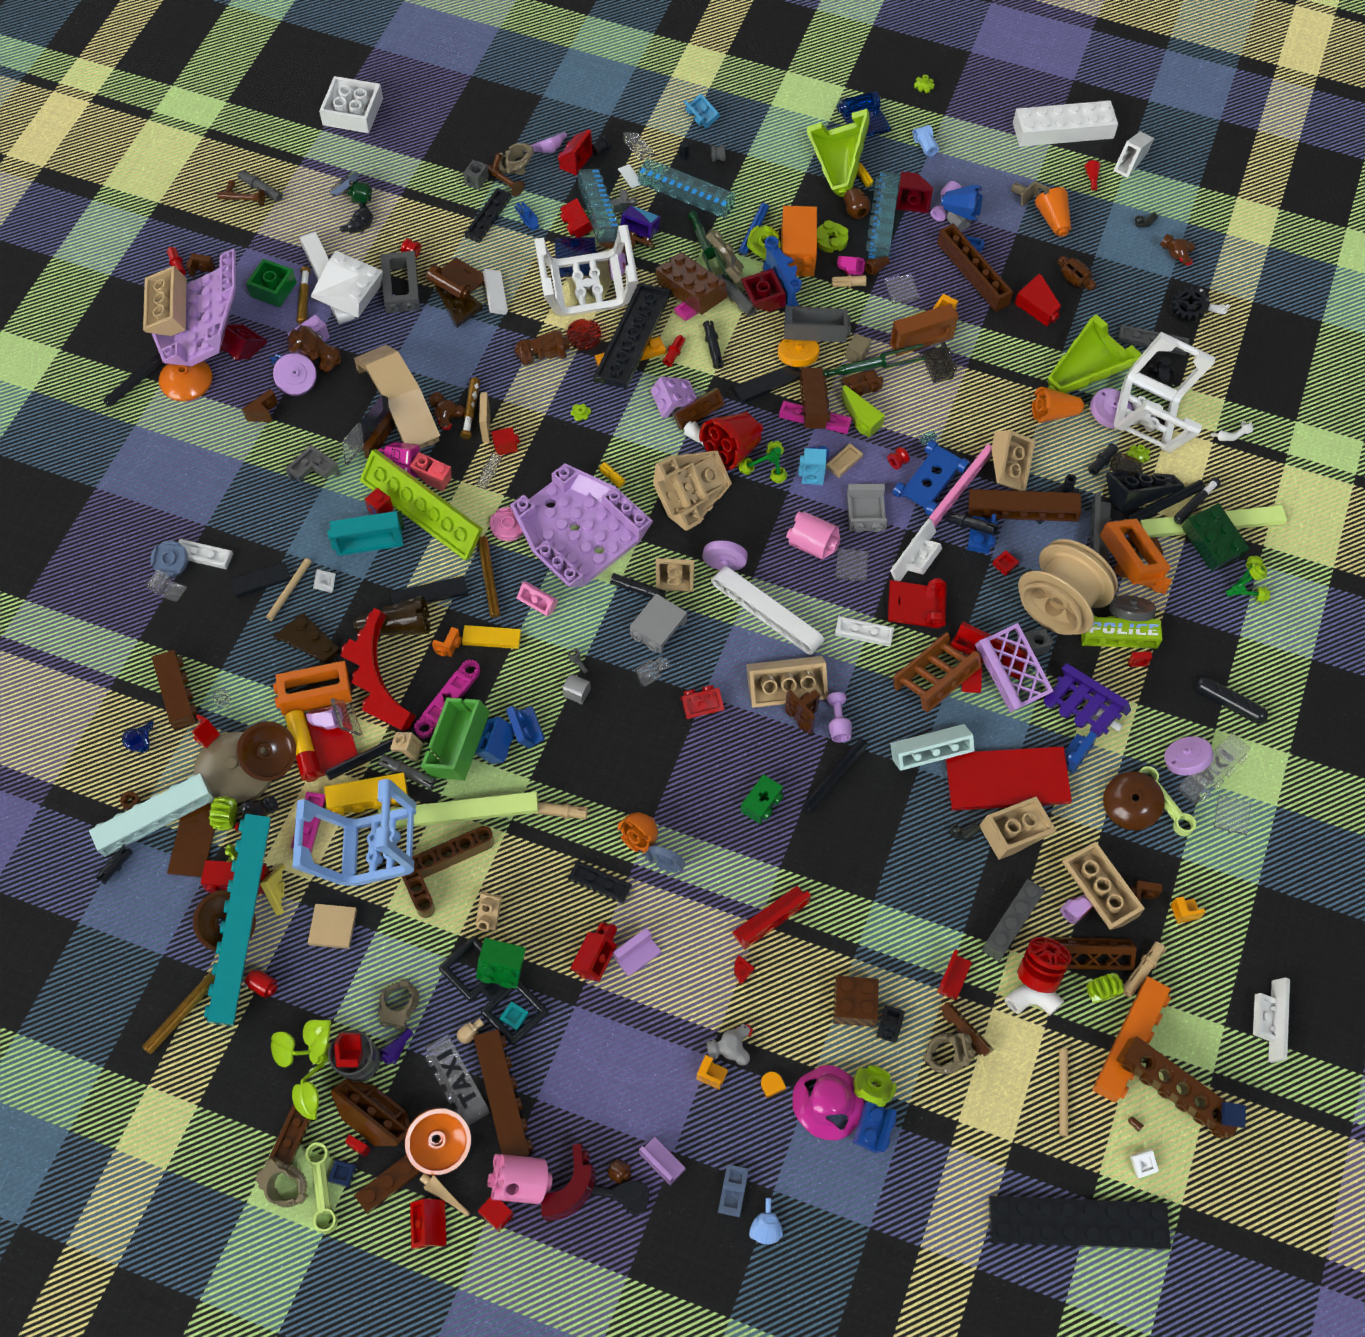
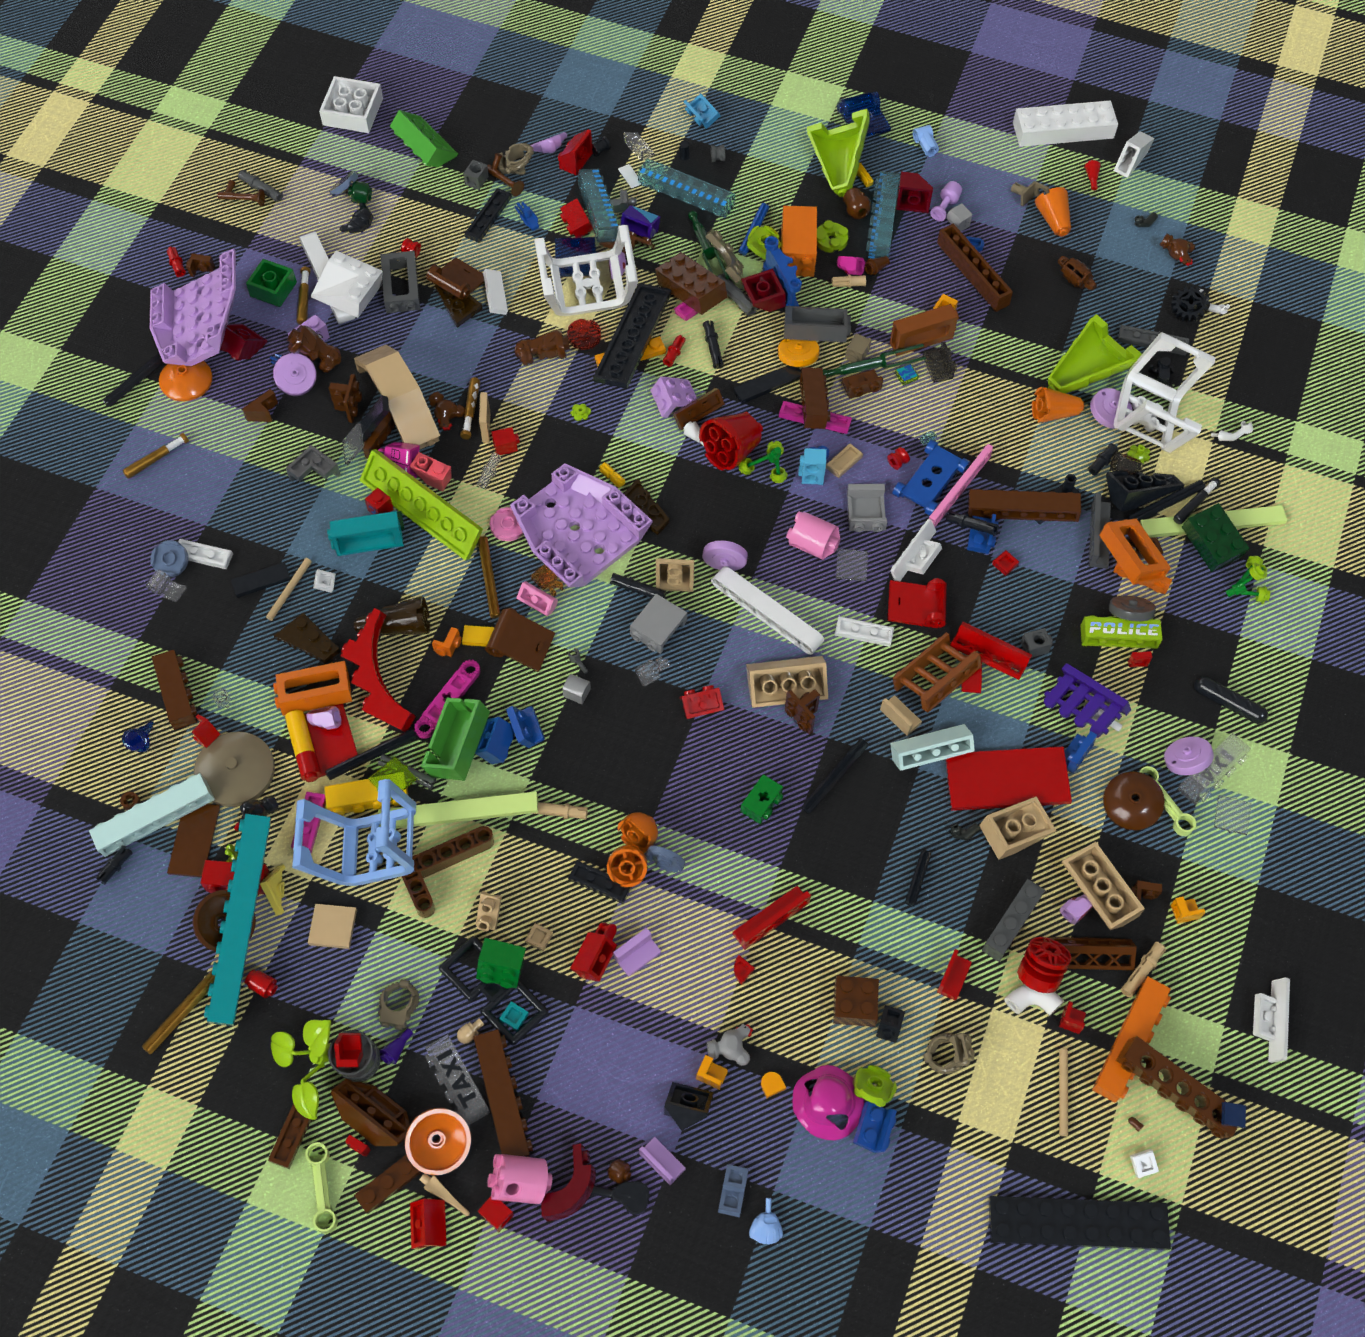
tan slope [143,266,187,336] -> none
lime gear [209,796,238,831] -> none
reddish brown dish [236,721,296,781] -> none
dark tan piece [255,1157,308,1208] -> none
dark blue tile [328,1159,357,1188] -> none
clear piece [330,698,362,736] -> none
black tile [390,576,468,605] -> none
tan bracket [390,732,423,761] -> none
tan wedge [653,451,732,531] -> none
lavender piece [827,692,852,743] -> none
lime slope [841,385,885,438] -> none
clear piece [884,274,920,304] -> none
lime plant [914,75,934,93] -> none
reddish brown plate [940,1002,994,1057] -> none
blue cone [941,185,983,221] -> none
lavender fence [975,623,1054,713] -> none
tan slope [991,430,1035,491] -> none
red slope [1015,274,1061,326] -> none
tan wheel [1018,539,1118,635] -> none
lime gear [1086,973,1124,1003] -> none
none -> pearl gold piece [123,433,189,478]
none -> reddish brown bracket [329,374,362,423]
none -> clear neon green piece [368,757,417,802]
none -> bright green slope [390,110,458,167]
none -> reddish brown door [485,608,555,672]
none -> tan tile [525,923,553,951]
none -> clear orange plate [531,564,564,597]
none -> orange cylinder [607,845,648,887]
none -> dark brown wing [623,478,669,535]
none -> black slope [664,1082,714,1131]
none -> tan panel [880,695,922,736]
none -> tile [895,363,919,386]
none -> black axle [905,849,931,907]
none -> red panel [1059,1001,1086,1034]

